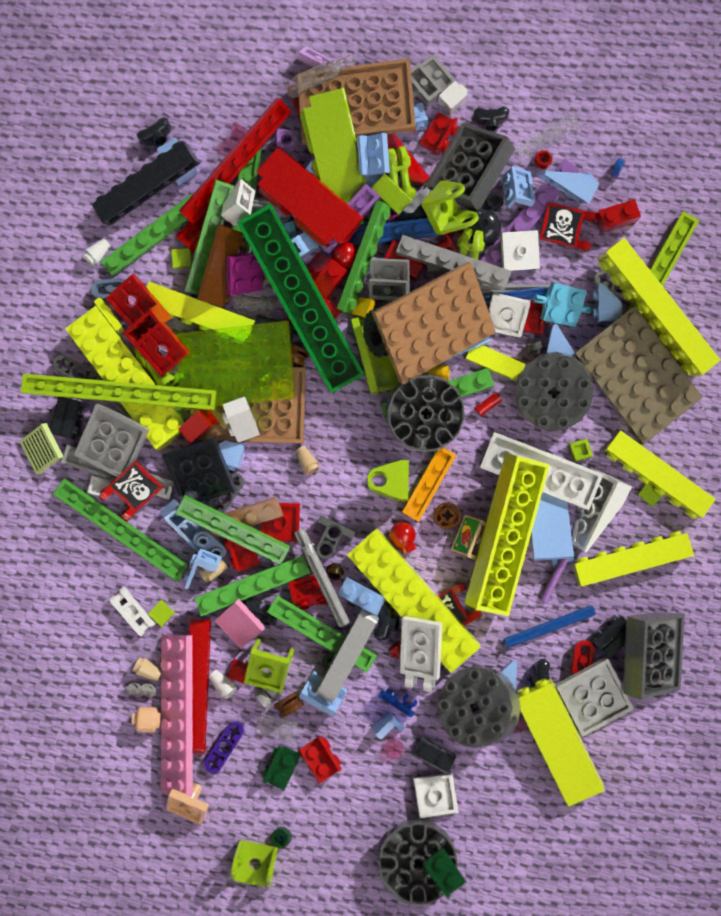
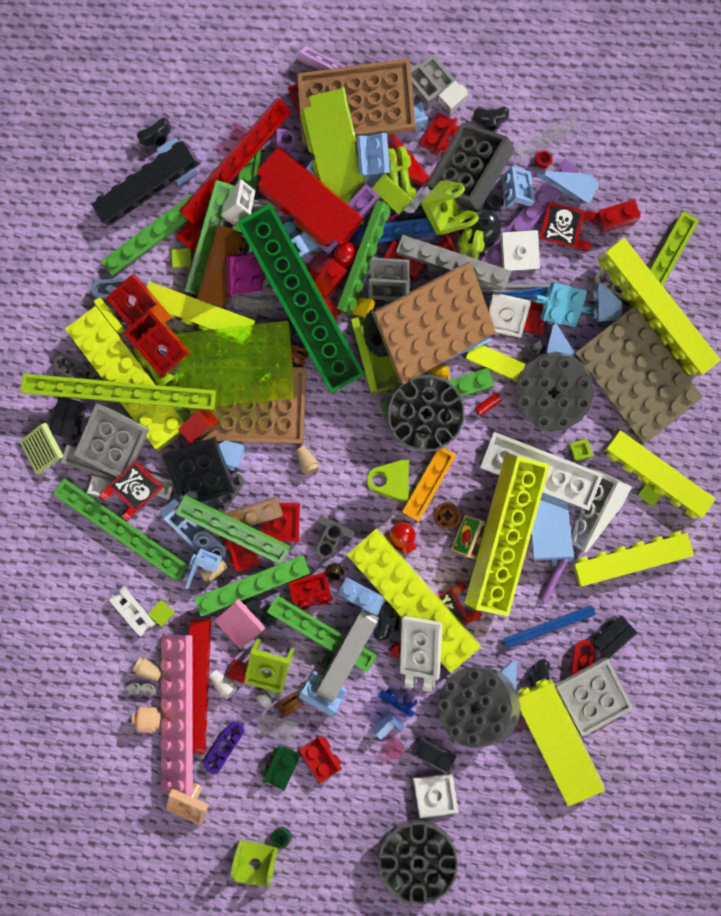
white cone [83,239,111,266] -> none
white brick [222,397,260,443] -> none
clear piece [285,54,357,98] -> none
light grey axle [294,529,349,627] -> none
dark green bracket [423,847,467,899] -> none
blue tile [611,158,626,178] -> none
dark grey slope [623,613,685,700] -> none

